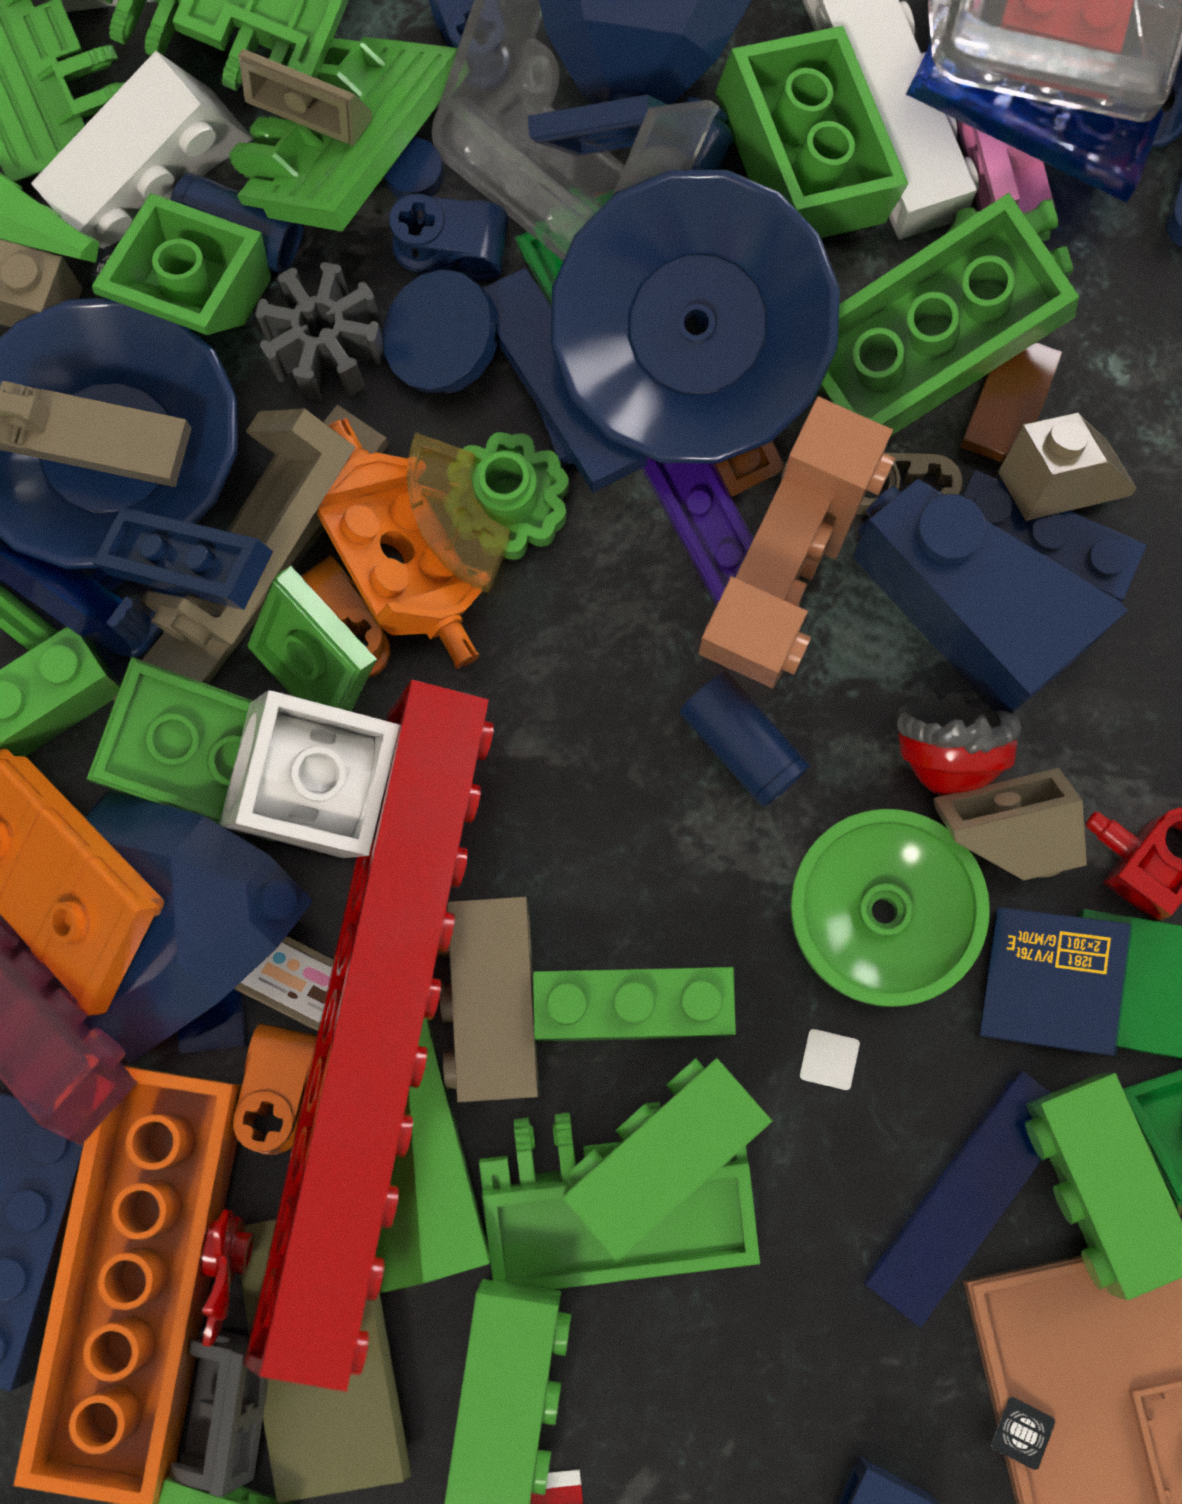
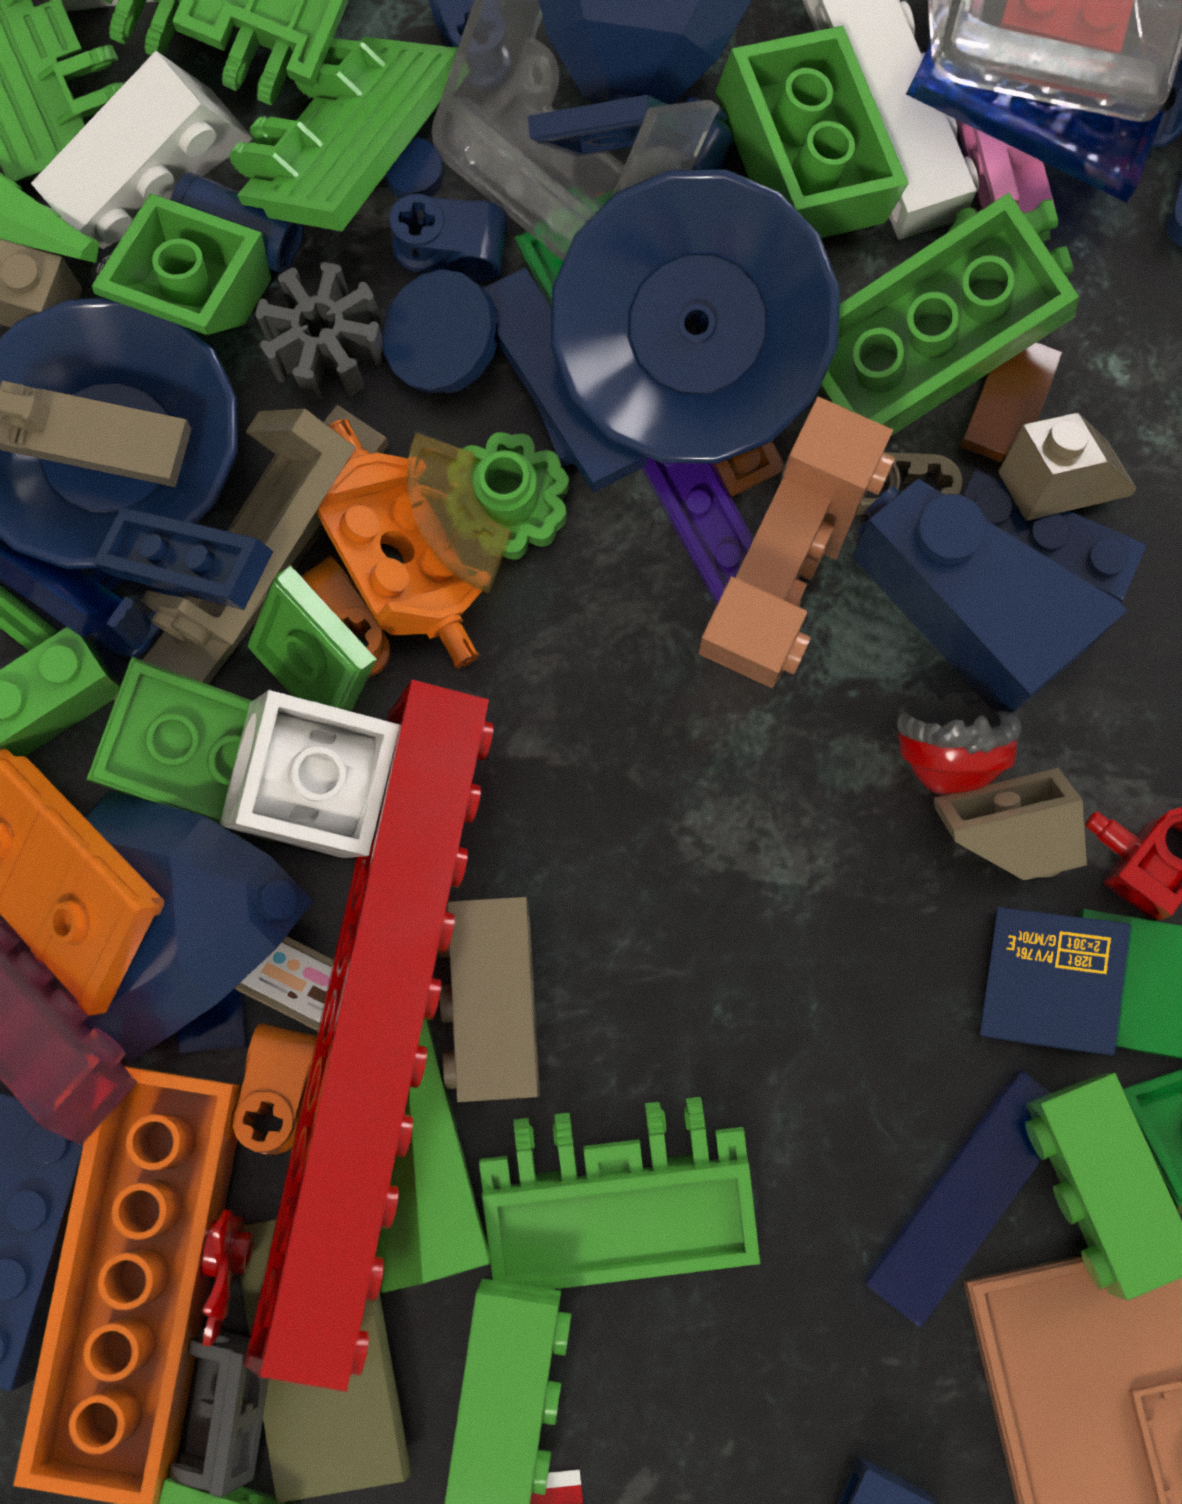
dark tan slope [238,49,372,146] -> none
bright green brick [533,967,736,1042] -> none
bright green brick [562,1058,772,1262] -> none
dark blue pin [679,671,811,808] -> none
bright green dish [790,809,990,1007] -> none
white sticker [800,1029,860,1090] -> none
black sticker [992,1397,1055,1470] -> none

